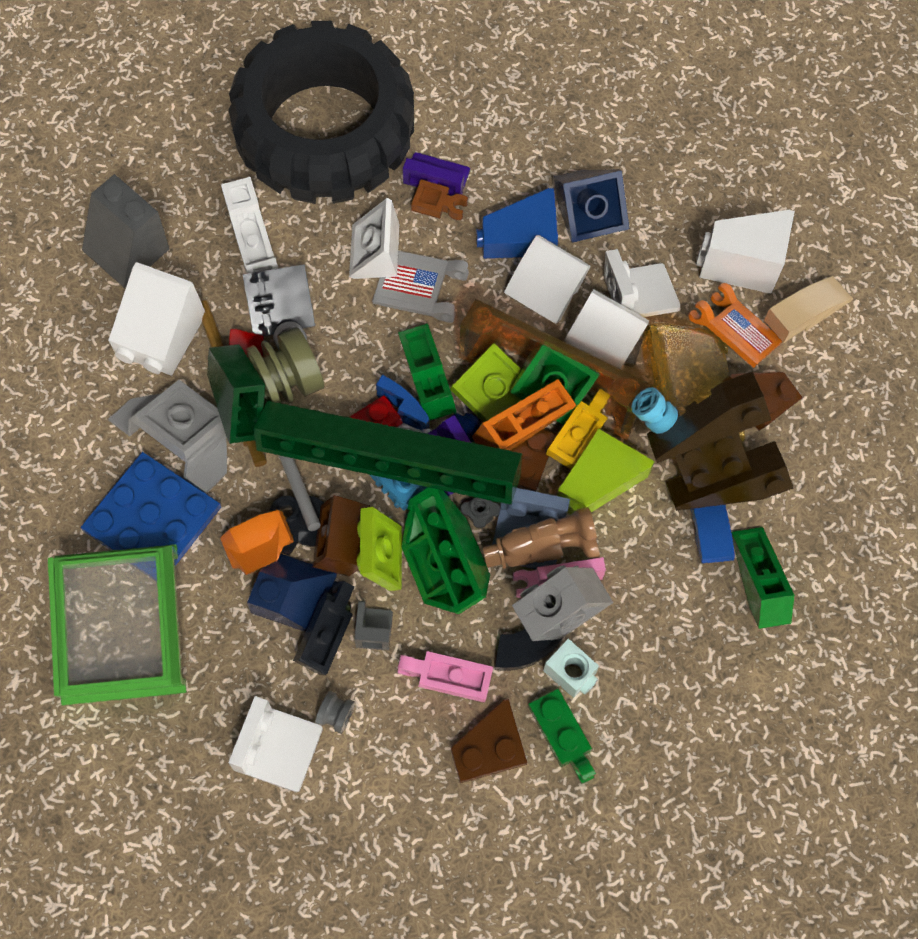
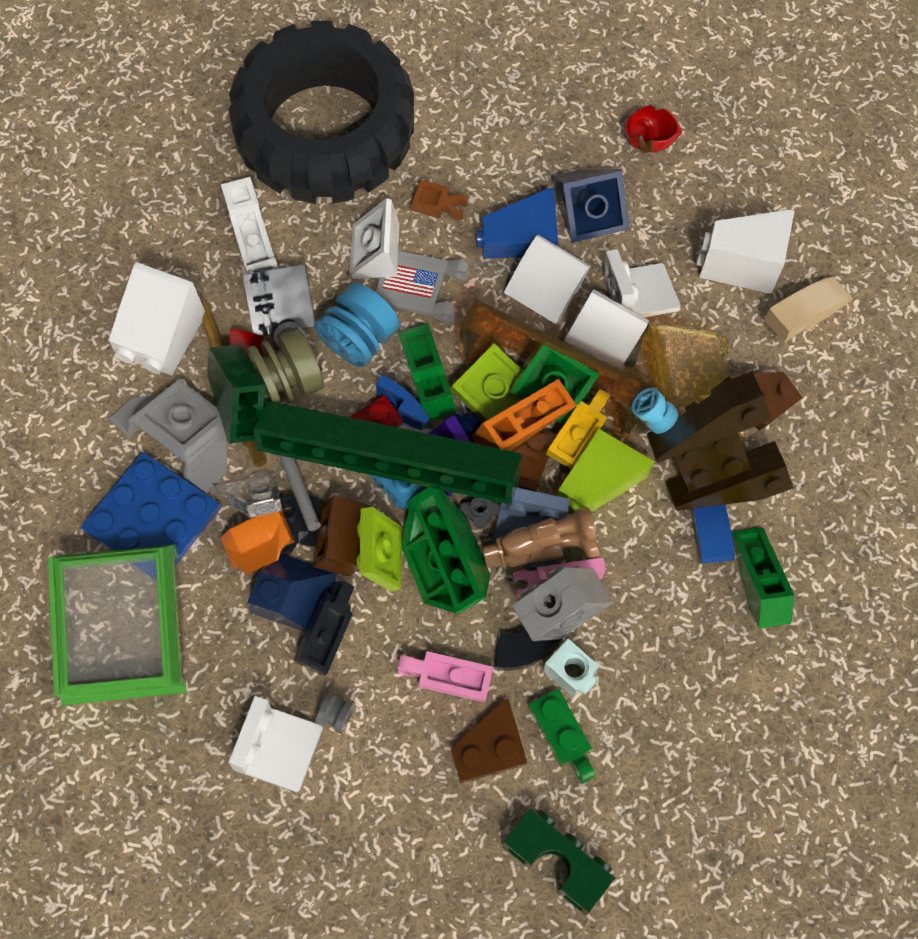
dark grey slope [82,174,170,288] -> none
dark grey panel [354,601,393,651] -> none
dark purple panel [403,152,470,196] -> none
orange flag [688,283,782,368] -> none
none -> clear wing [213,470,282,518]
none -> dark azure wheel [314,282,400,367]
none -> dark green arch [502,808,615,916]
none -> red hair [624,104,682,153]

